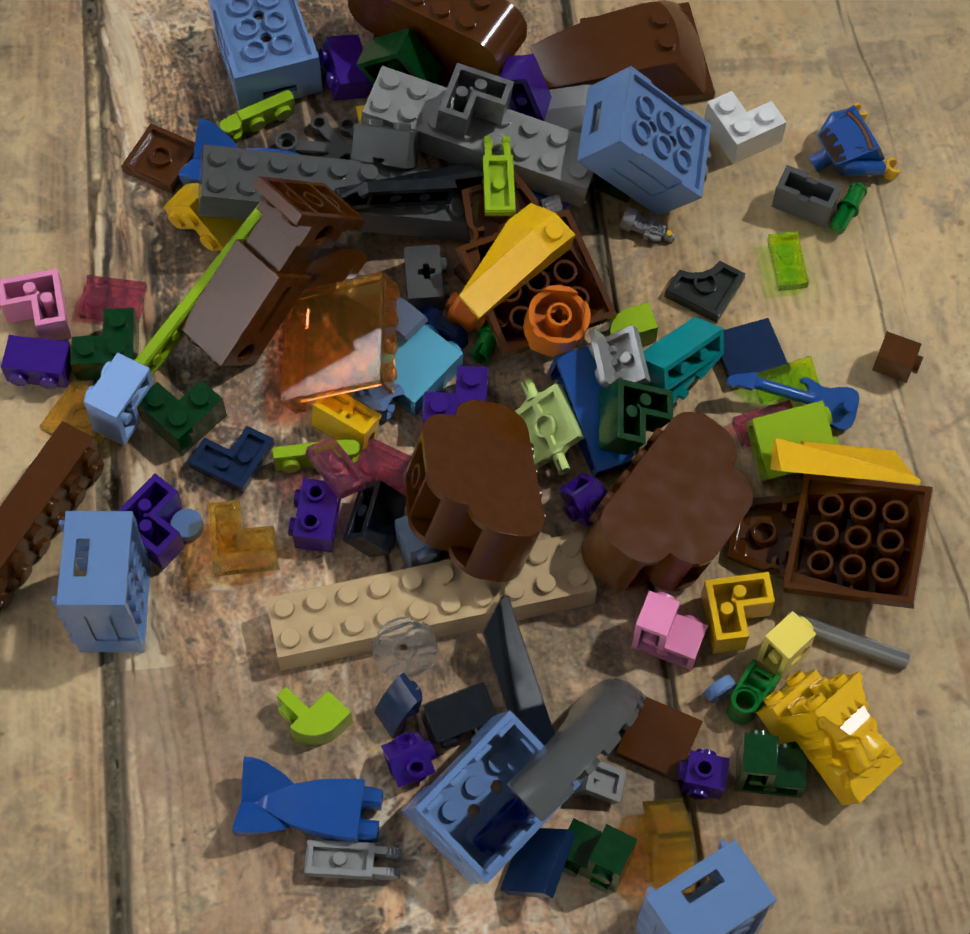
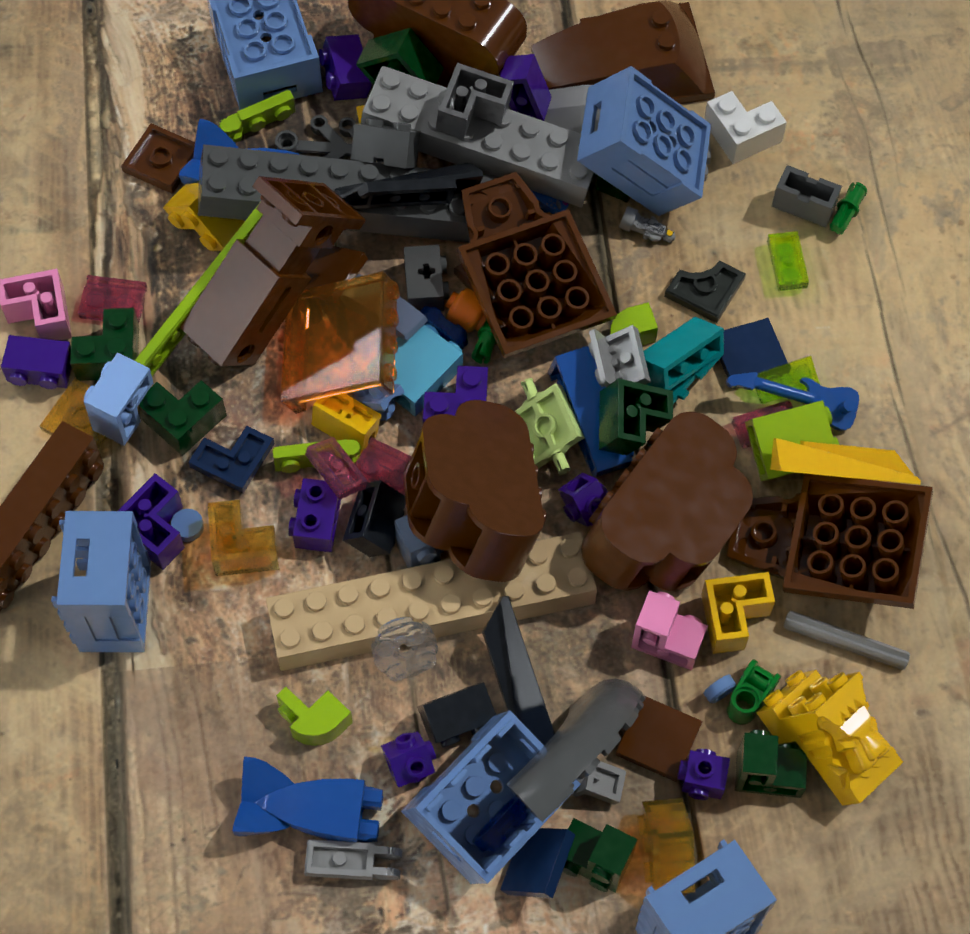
dark blue slope [374,673,423,738] -> none
yellow wedge [459,203,575,320] -> none
lime hinge [482,136,516,216] -> none
orange brick [523,285,591,357] -> none
clear piece [541,194,564,213] -> none
light yellow brick [757,611,816,681] -> none
blue torso [809,103,901,180] -> none
reddish brown brick [872,331,923,383] -> none

